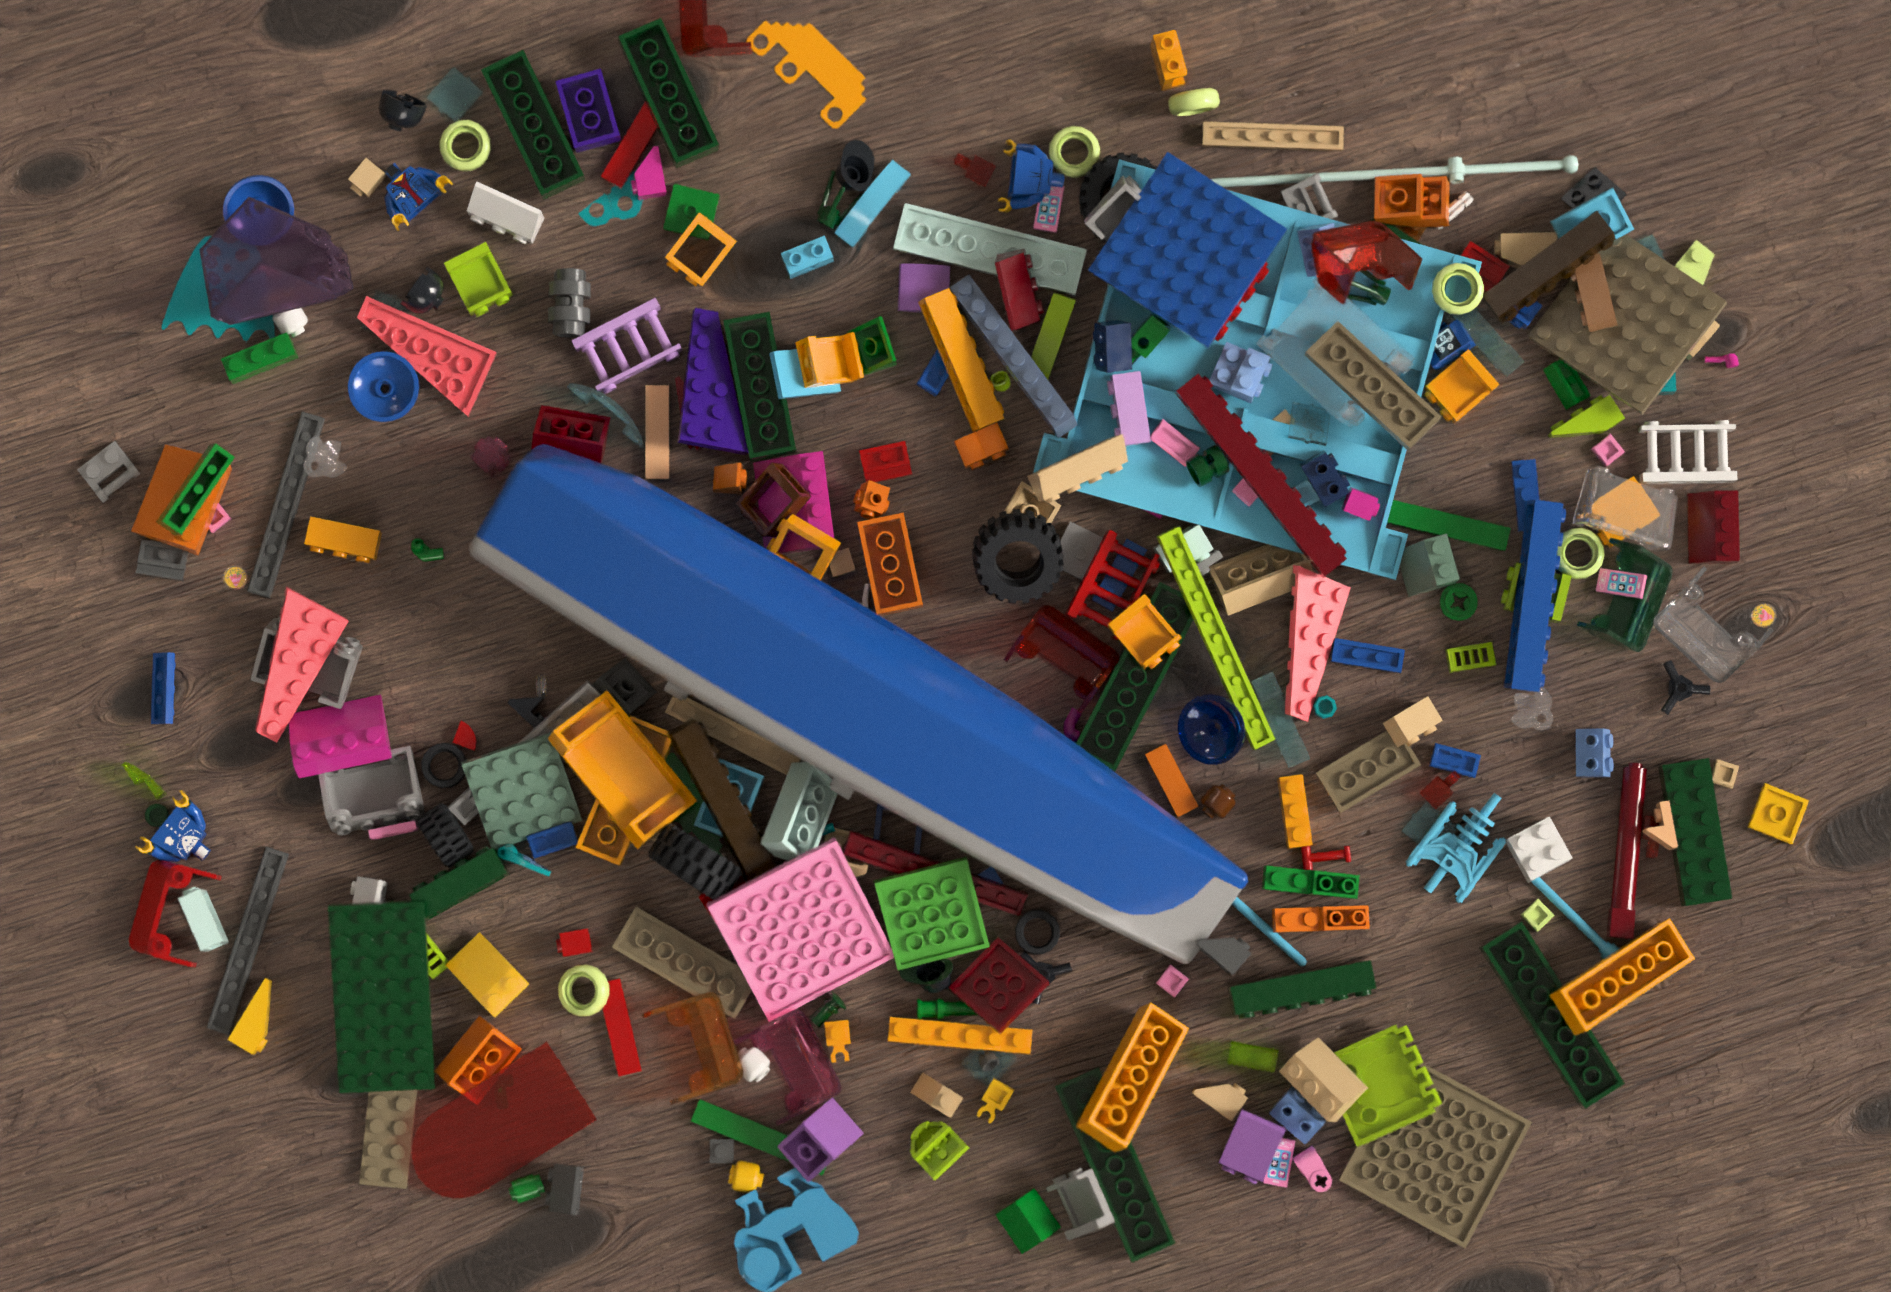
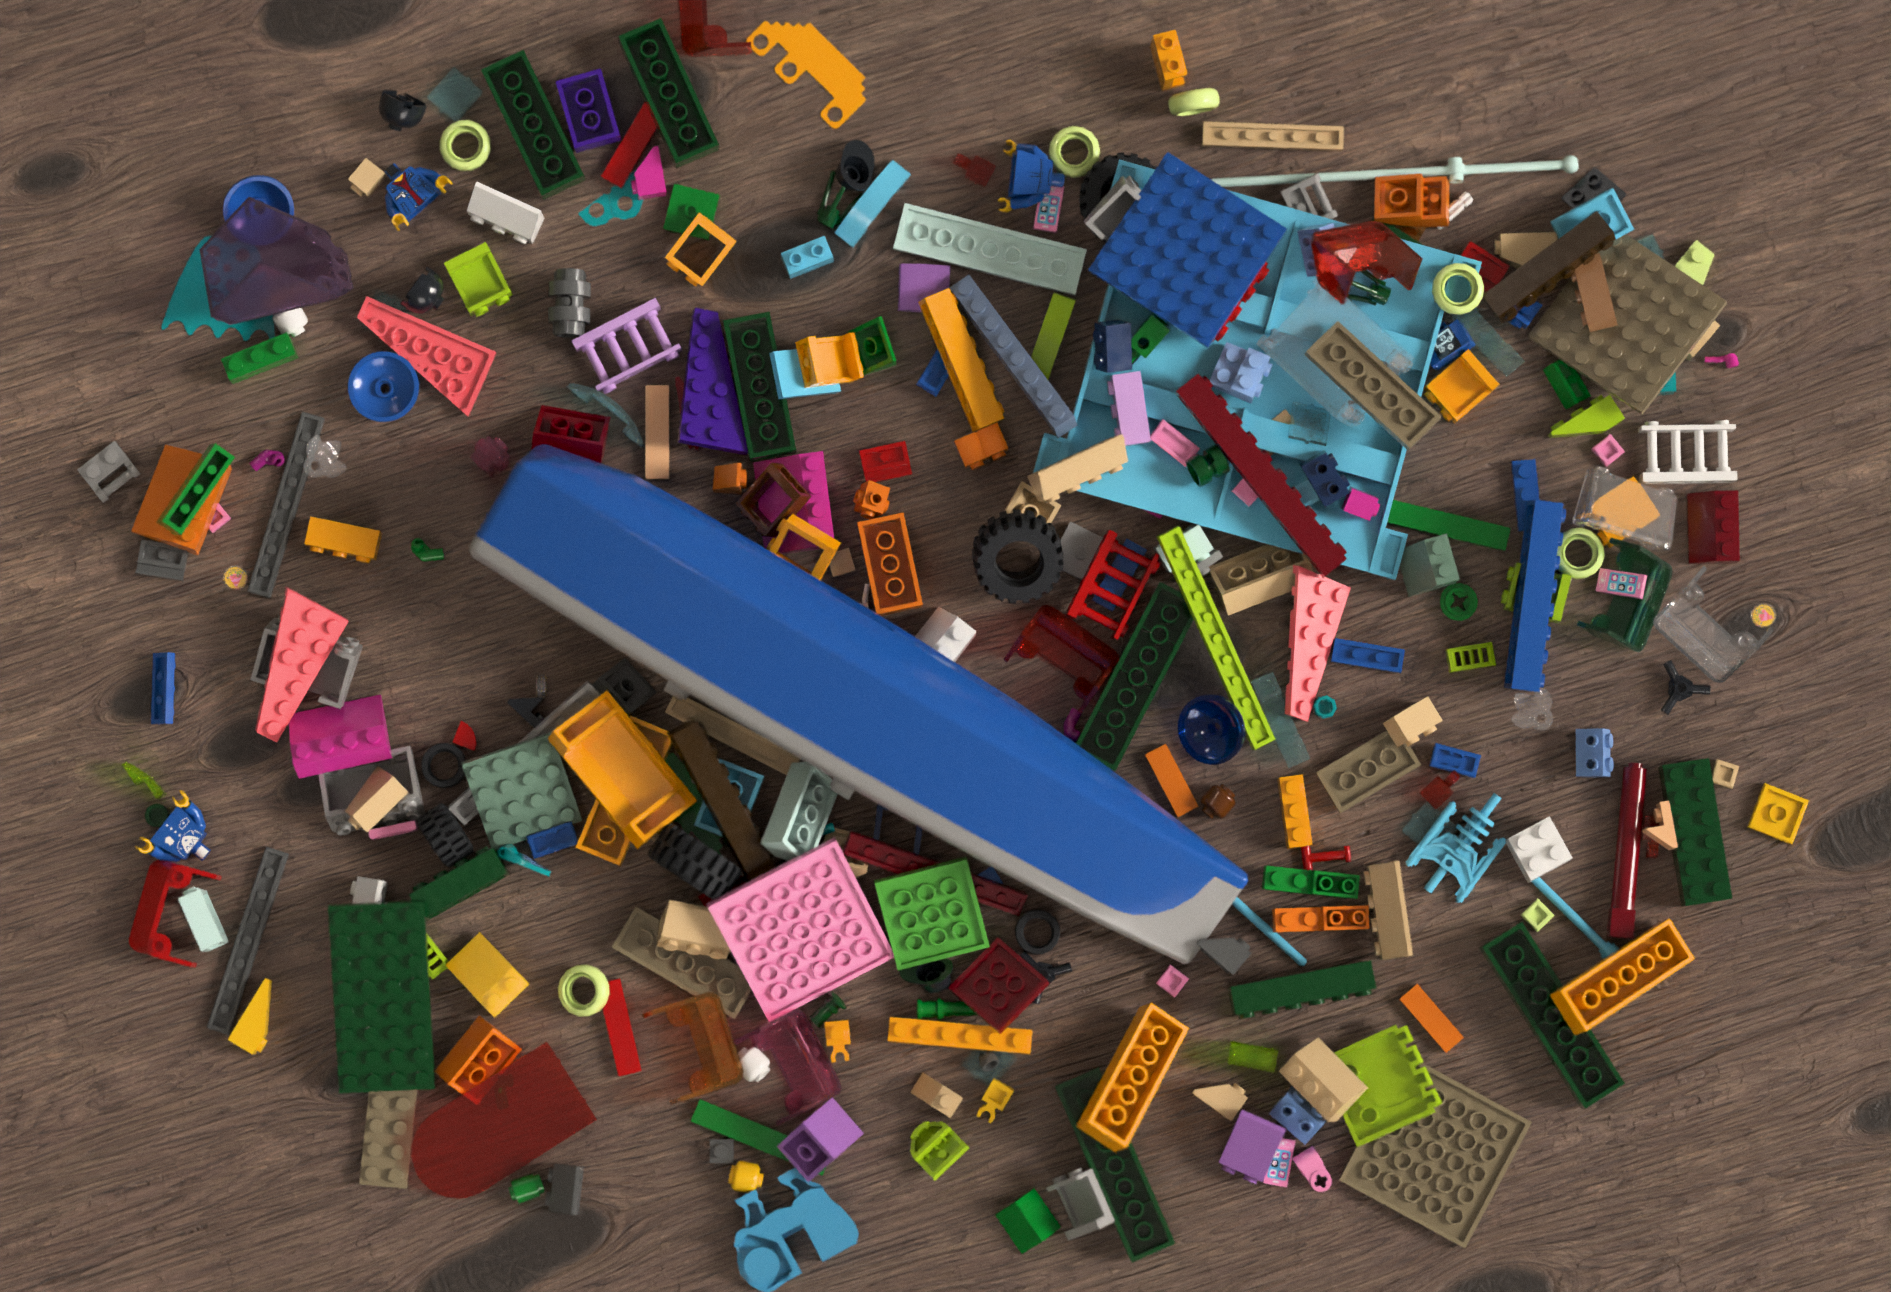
red brick [556,929,593,957] -> none
lime hinge [990,371,1011,392] -> none
dark red slope [994,248,1044,331] -> none
light orange panel [1108,594,1181,669] -> none
none -> magenta arm [249,449,285,472]
none -> tan slope [345,766,408,832]
none -> tan slope [657,900,731,959]
none -> white slope [915,607,976,662]
none -> tan slope [1363,861,1413,960]
none -> orange tile [1399,984,1464,1053]

